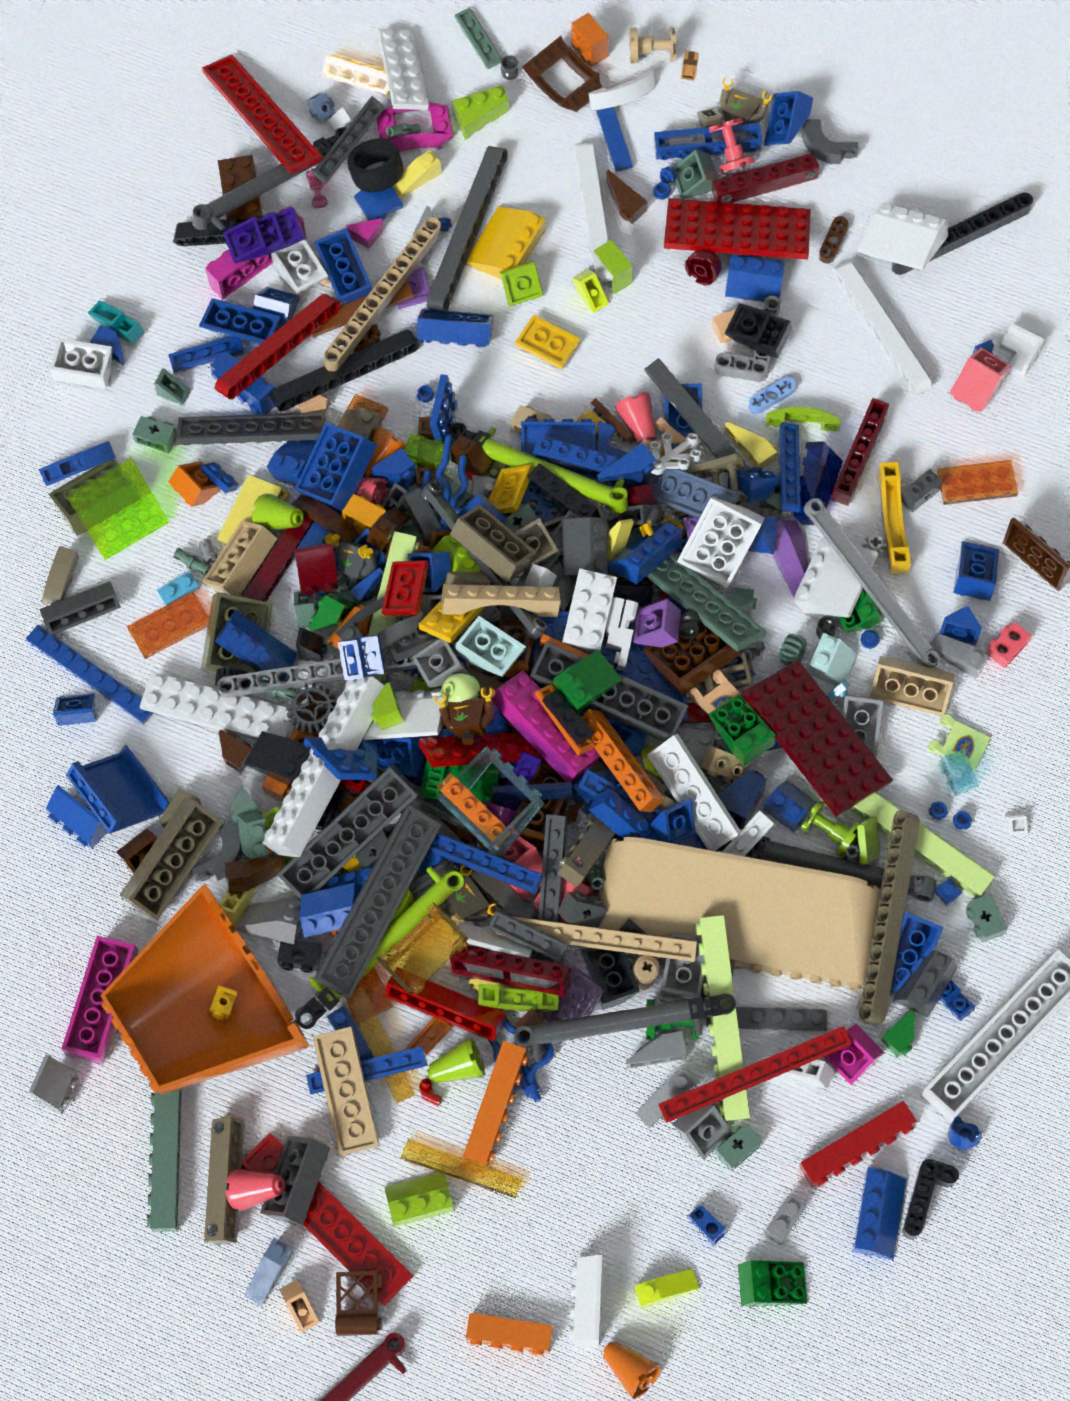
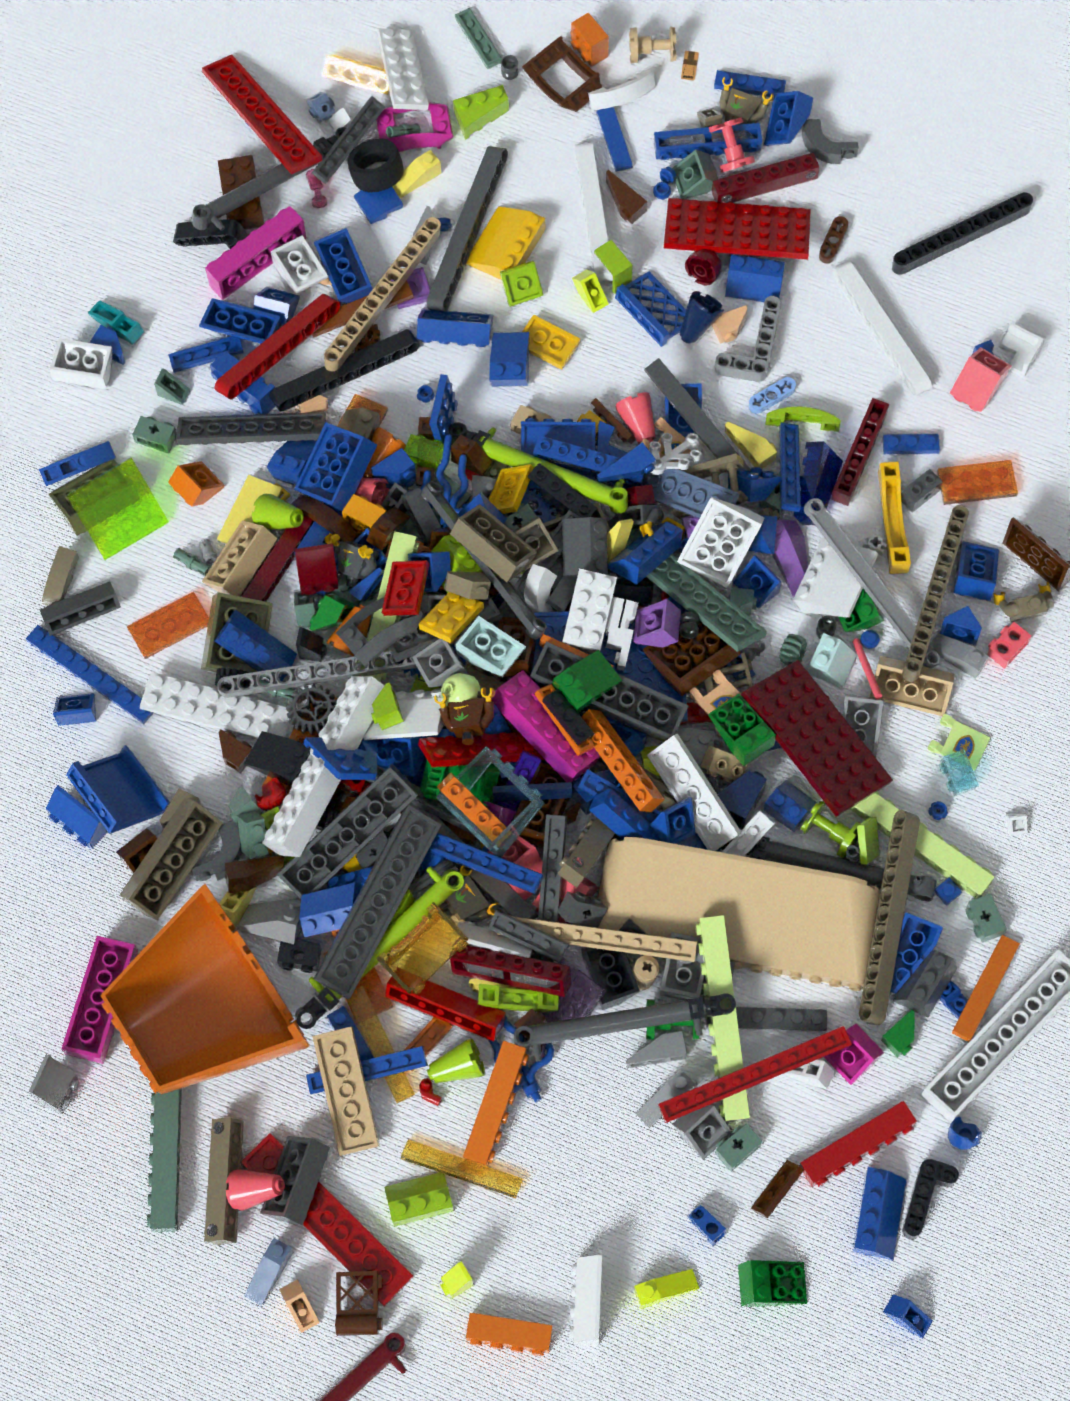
medium azure plate [157,572,199,607] -> none
blue plate [200,462,240,493] -> none
yellow brick [208,985,237,1020] -> none
dark purple slope [223,207,306,263] -> none
slope [338,634,386,680] -> none
dark pink slope [347,218,383,249] -> none
tan arch [441,584,560,617] -> none
sand green pin [586,865,604,890] -> none
orange cone [603,1341,661,1399] -> none
black slope [725,303,792,358] -> none
light grey brick [764,1195,806,1245] -> none
medium azure plate [827,679,850,700] -> none
white slope [858,202,948,270] -> none
blue plate [953,811,972,830] -> none
none -> red hair [254,777,287,811]
none -> neon yellow slope [440,1261,473,1299]
none -> blue slope [489,332,529,387]
none -> blue fence [615,271,686,347]
none -> dark blue cone [680,291,724,344]
none -> blue plate [714,70,786,97]
none -> blue slope [733,555,781,609]
none -> reddish brown plate [751,1160,804,1219]
none -> coral bar [852,638,882,699]
none -> blue plate [882,434,940,454]
none -> blue slope [883,1294,933,1339]
none -> dark tan beam [902,505,969,682]
none -> orange tile [952,935,1020,1042]
none -> dark tan torso [994,582,1054,622]

